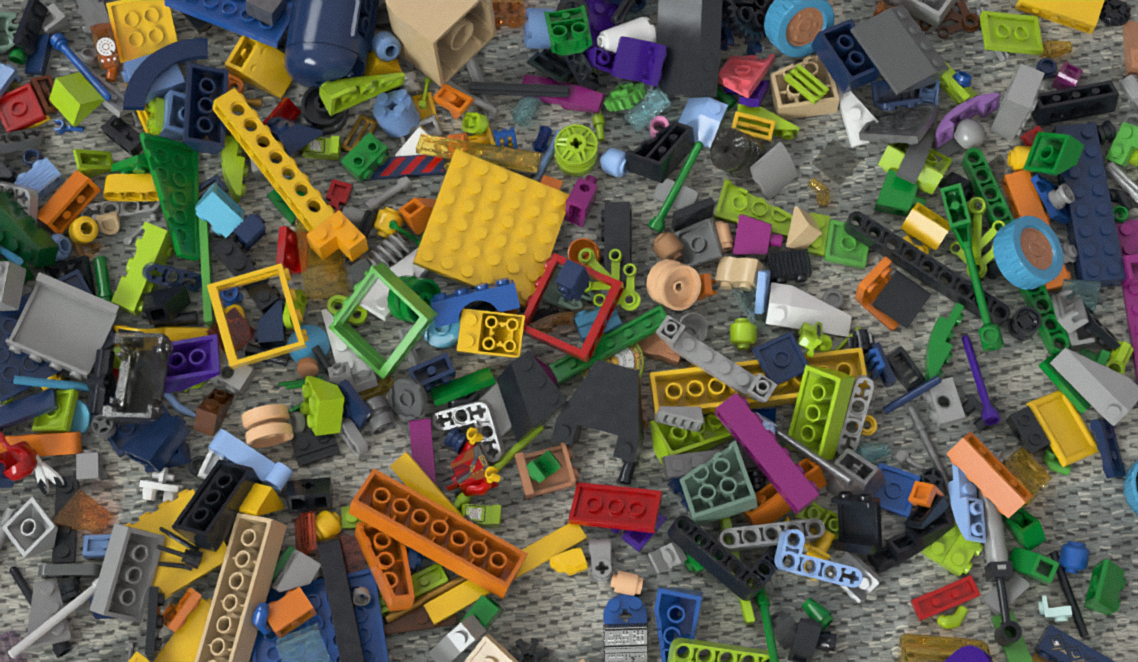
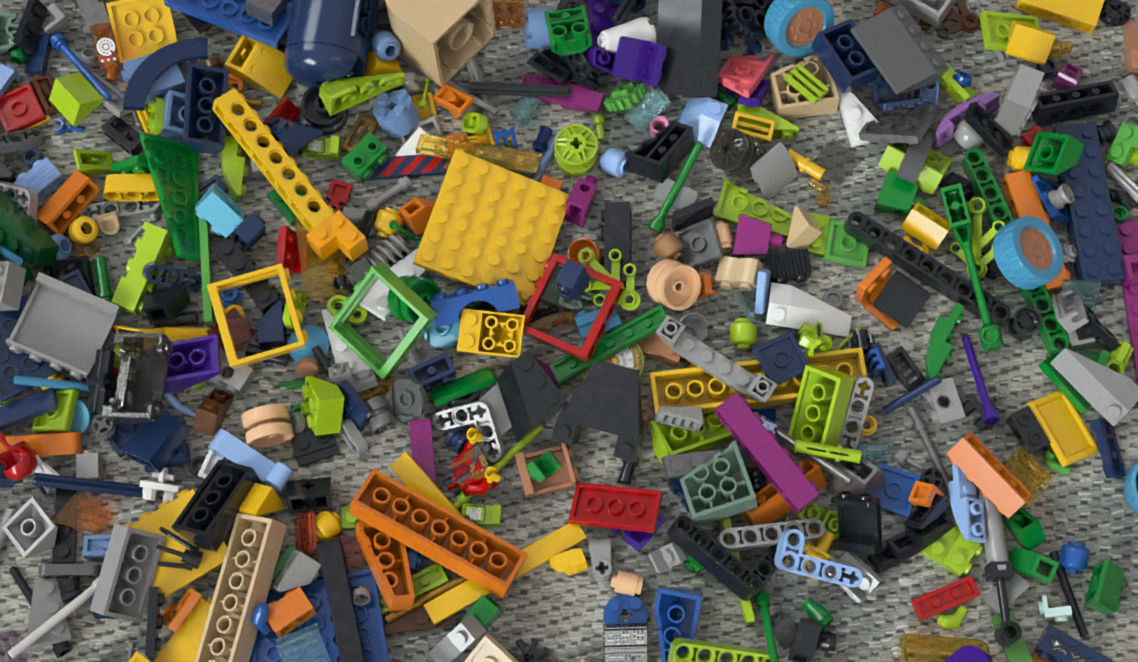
none -> dark blue axle [33,473,143,497]
none -> reddish brown tile [203,57,224,69]
none -> black hand [334,275,355,292]
none -> yellow pin [788,149,826,181]
none -> lime pin [794,439,861,464]
none -> black plate [963,102,1014,157]
none -> yellow slope [1005,20,1056,66]

